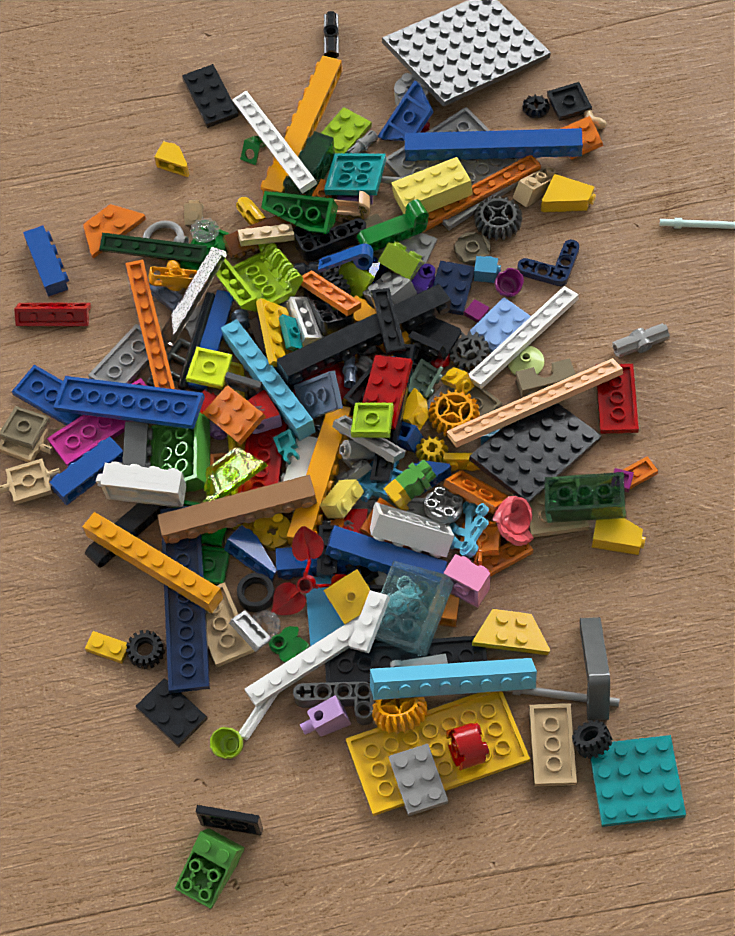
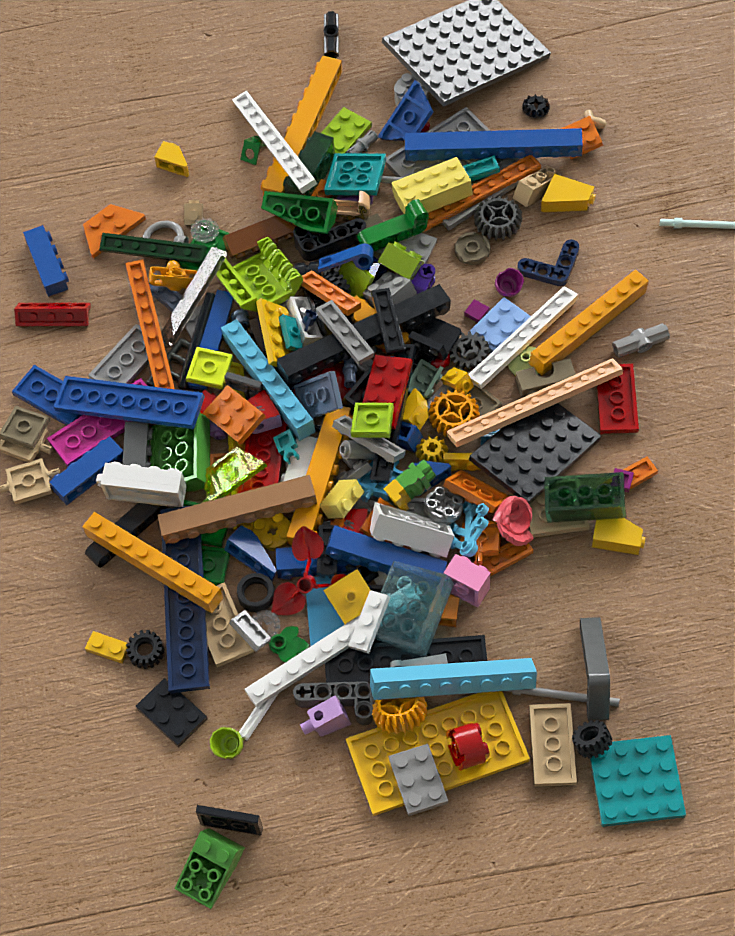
black plate [182,64,239,128] -> none
yellow arm [236,197,267,225] -> none
tan plate [238,224,294,246] -> none
dark blue plate [433,260,475,316] -> none
yellow wing [472,609,550,655] -> none
dark azure brick [474,256,501,283] -> none
black plate [547,82,592,121] -> none
none -> dark blue piece [302,309,318,332]
none -> light grey plate [316,300,374,365]
none -> teal plate [463,155,500,182]
none -> light orange brick [529,269,649,376]

